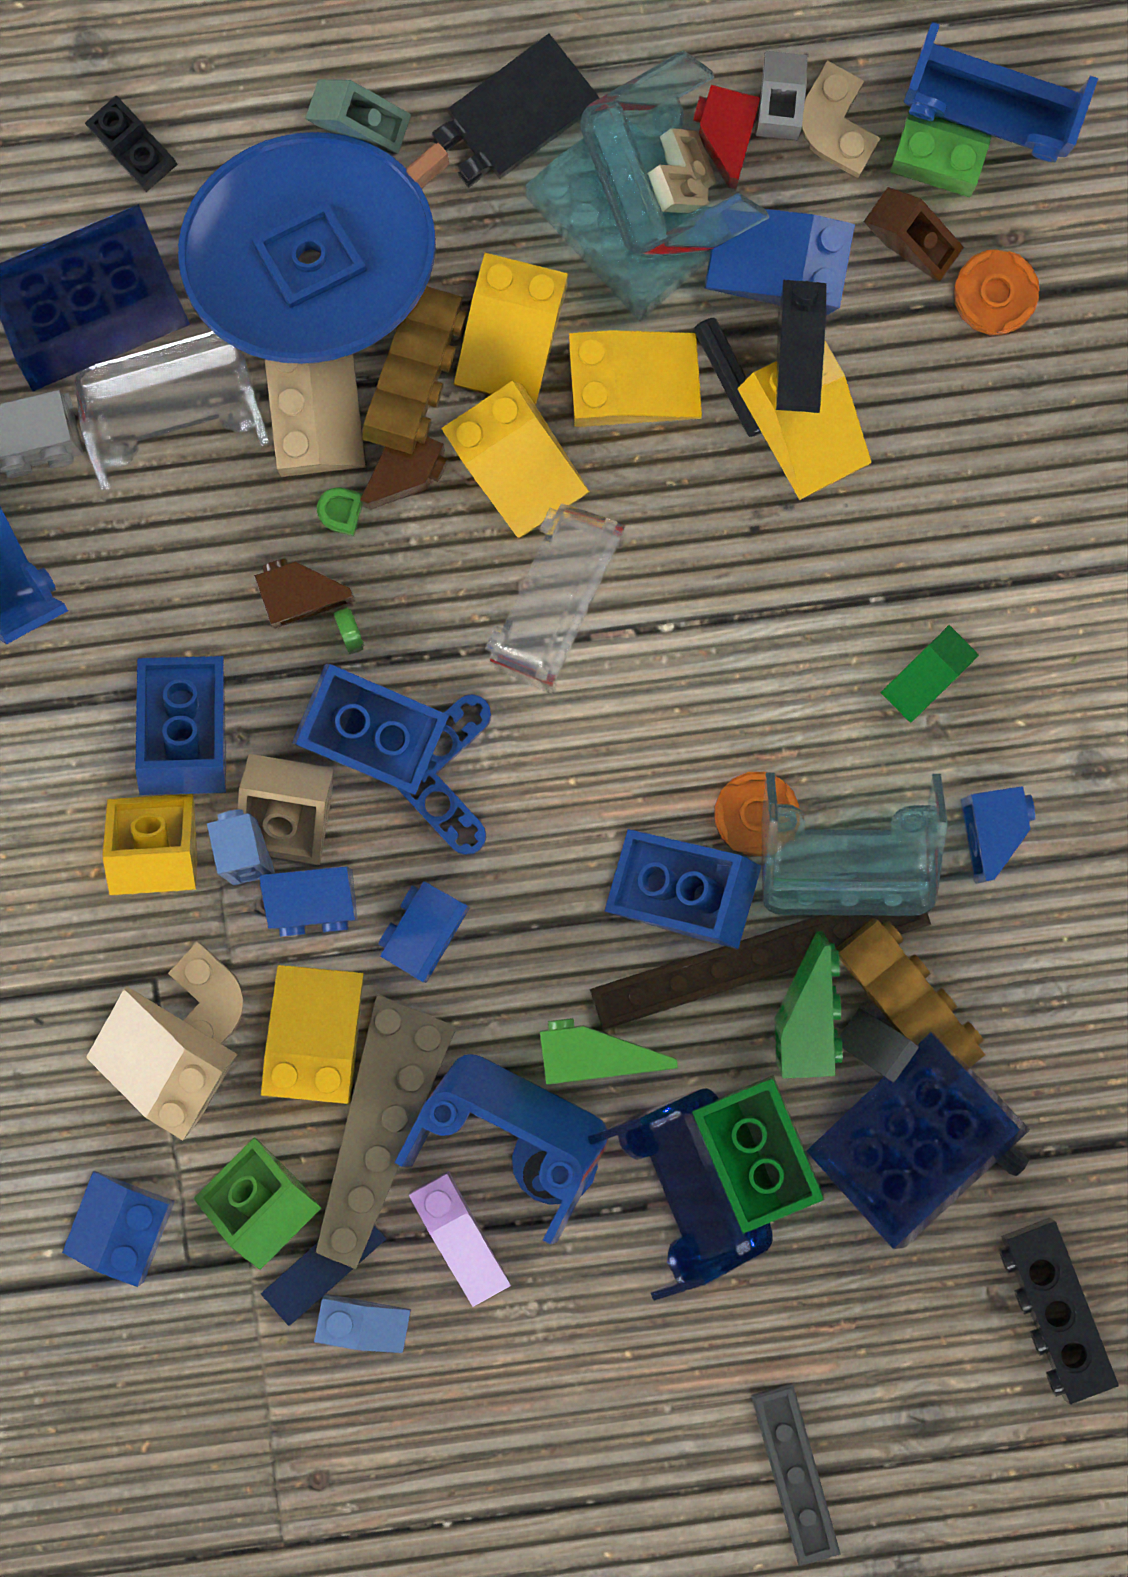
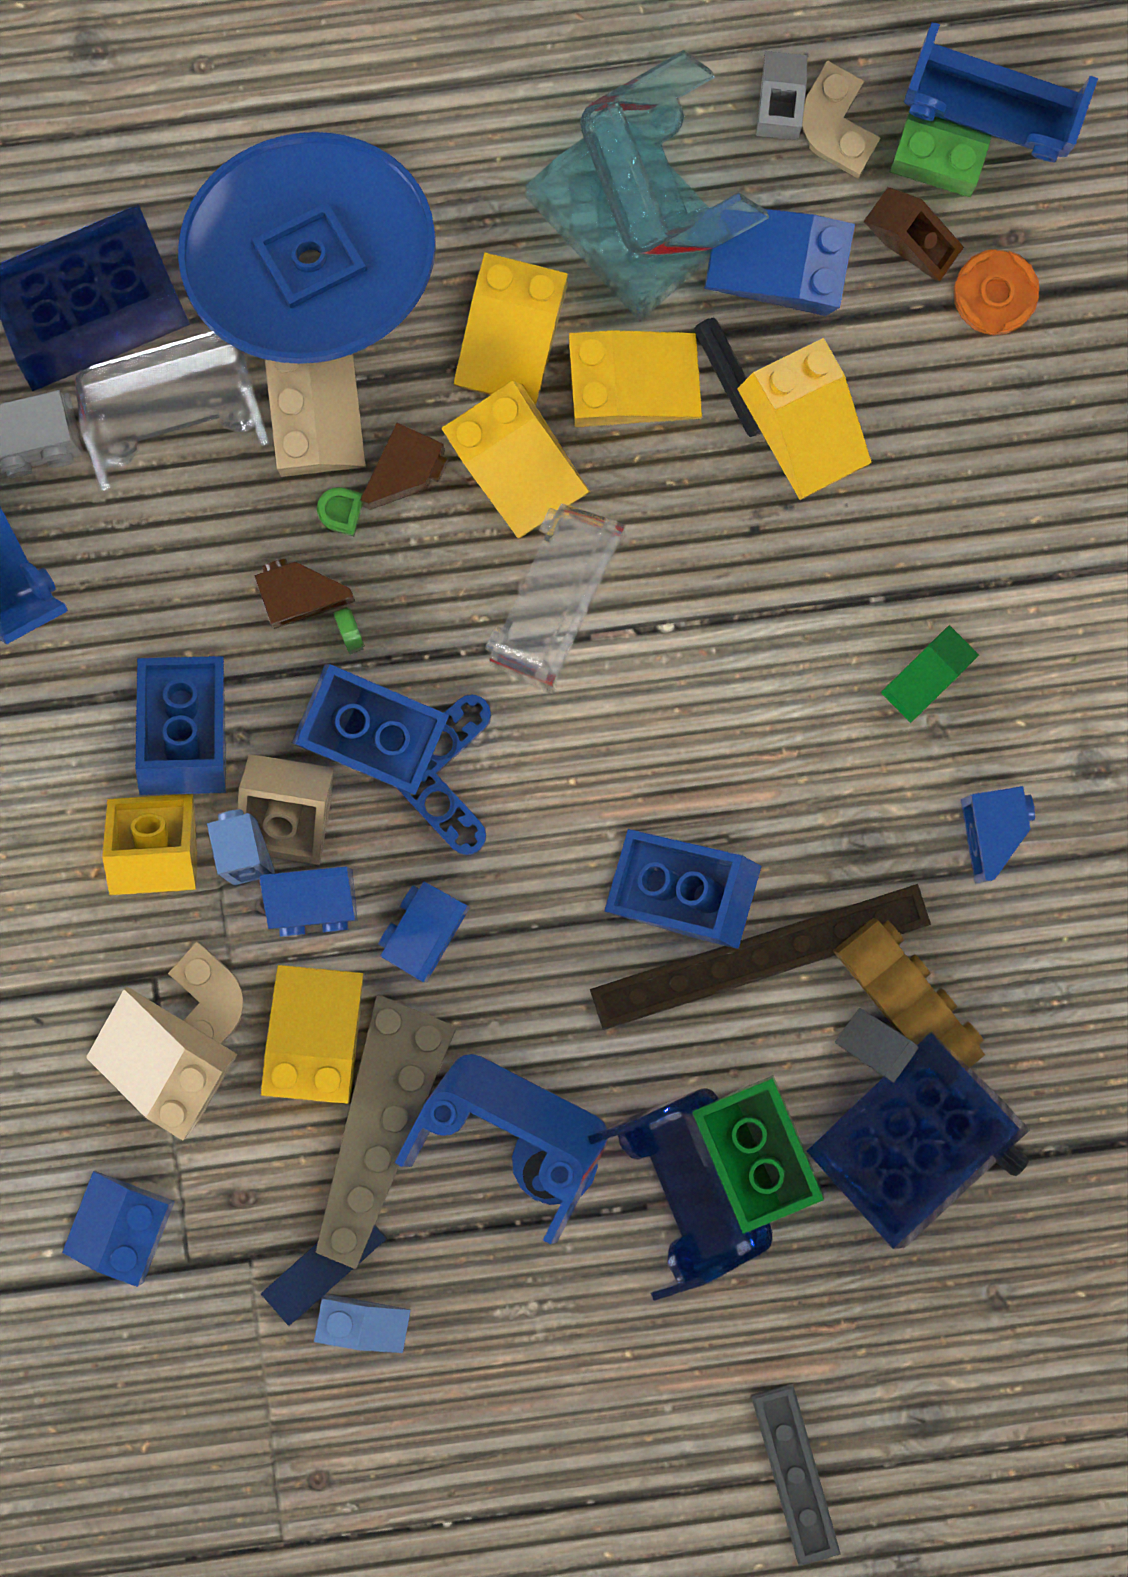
black slope [85,95,178,192] -> none
bright green slope [193,1137,322,1270] -> none
sand green slope [305,79,411,154] -> none
pearl gold brick [362,286,468,454] -> none
nougat tile [406,143,449,189] -> none
lavender slope [409,1171,511,1307] -> none
black tile [432,33,600,188] -> none
bright green slope [540,1018,678,1085] -> none
tan plate [648,128,716,213] -> none
red slope [693,85,760,189] -> none
orange tile [714,772,799,857] -> none
clear light blue windscreen [762,773,948,916] -> none
green slope [774,931,843,1079] -> none
black slope [776,280,827,413] -> none
black brick [999,1218,1119,1405] -> none

